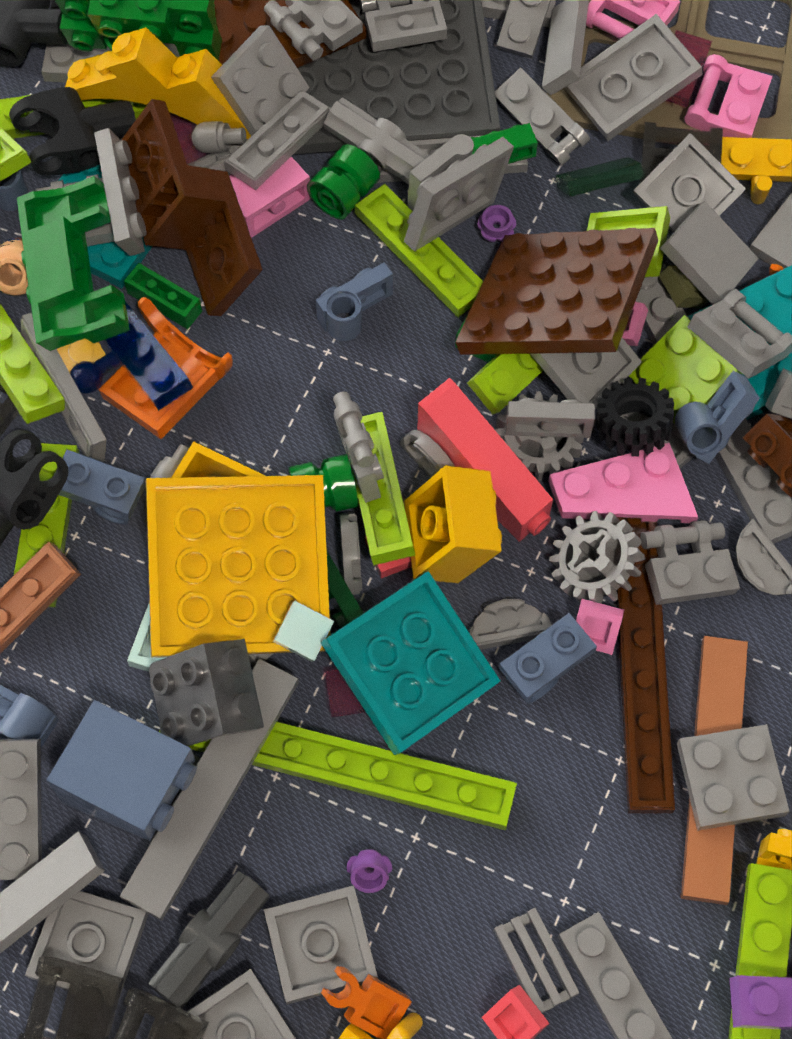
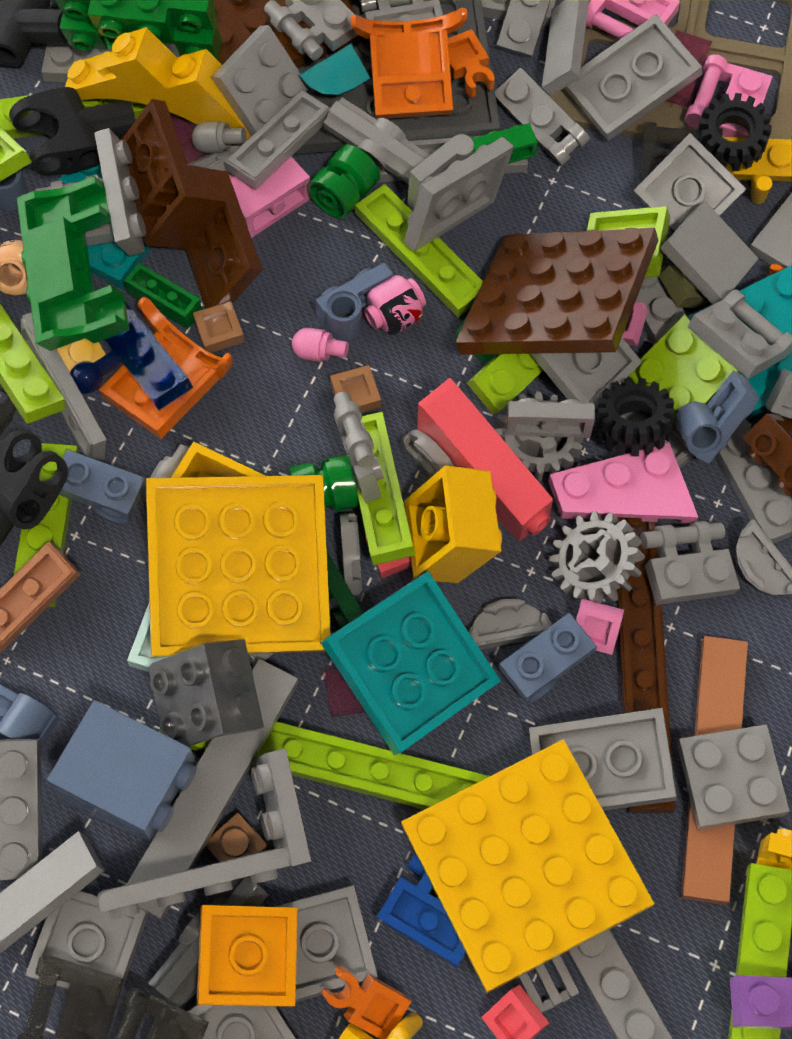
light aqua tile [273,601,334,662] -> none
medium lavender plate [347,849,392,893] -> none
medium lavender plate [477,205,516,242] -> none
clear green tile [555,157,643,197] -> none
none -> light grey bracket [97,749,311,919]
none -> medium nougat plate [193,301,245,353]
none -> light orange plate [197,905,297,1007]
none -> medium nougat plate [205,813,269,862]
none -> bright pink cylinder [292,328,349,362]
none -> teal brick [299,44,370,95]
none -> medium nougat plate [330,365,381,413]
none -> orange piece [350,8,467,119]
none -> bright pink head [364,275,426,335]
none -> blue plate [377,853,466,968]
none -> yellow plate [401,739,655,993]
none -> orange plate [448,29,495,98]
none -> light grey plate [529,708,677,811]
none -> black tyre [696,93,772,172]

